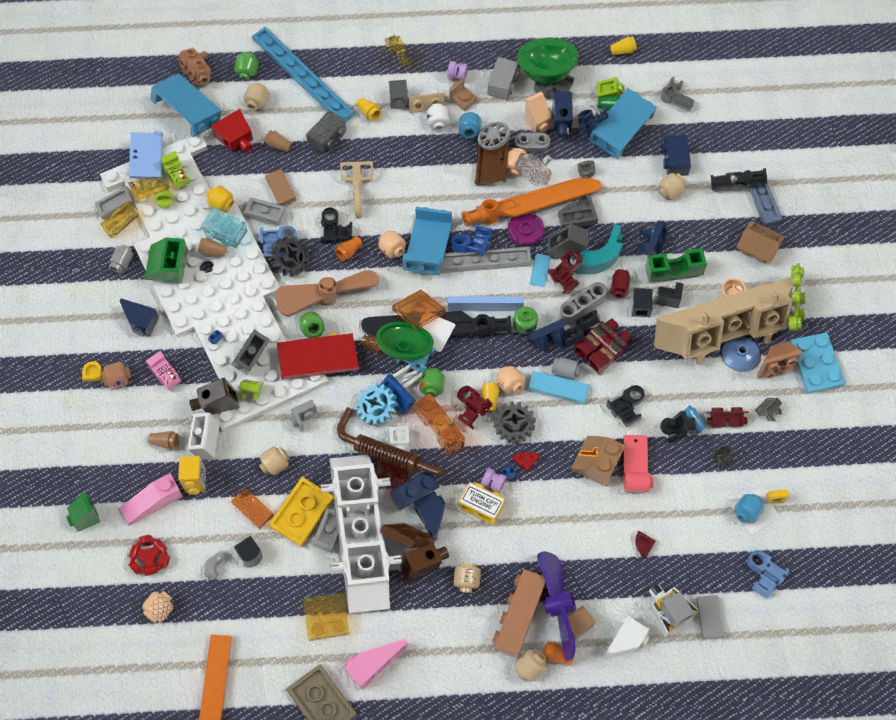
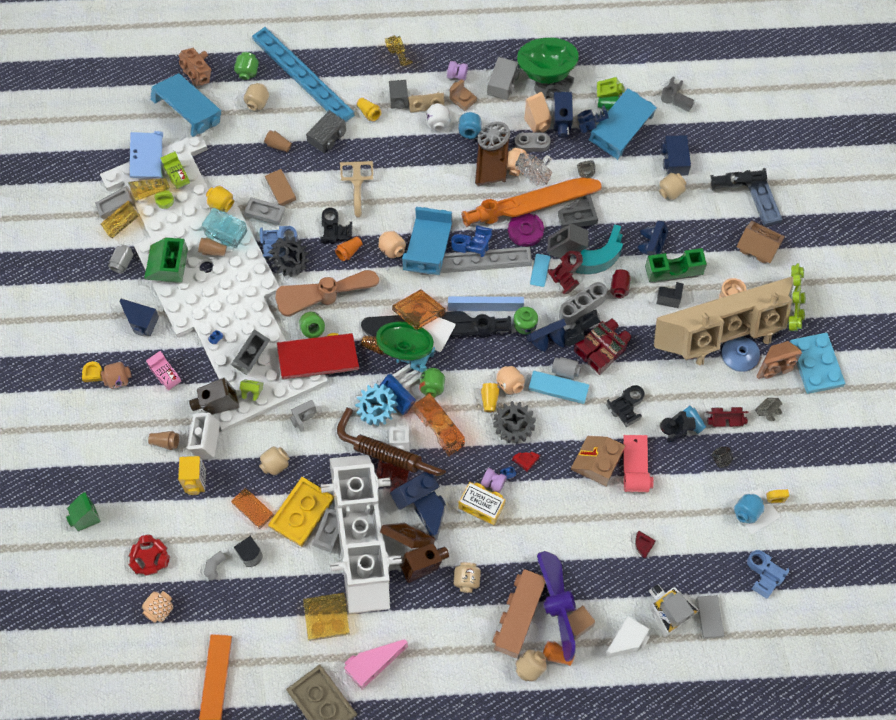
bright pink slope [120,473,183,525] -> none
red torso [211,109,253,153] -> none
dark red piece [457,385,493,430] -> none
yellow cone [610,36,637,55] -> none
black panel [631,288,653,318] -> none

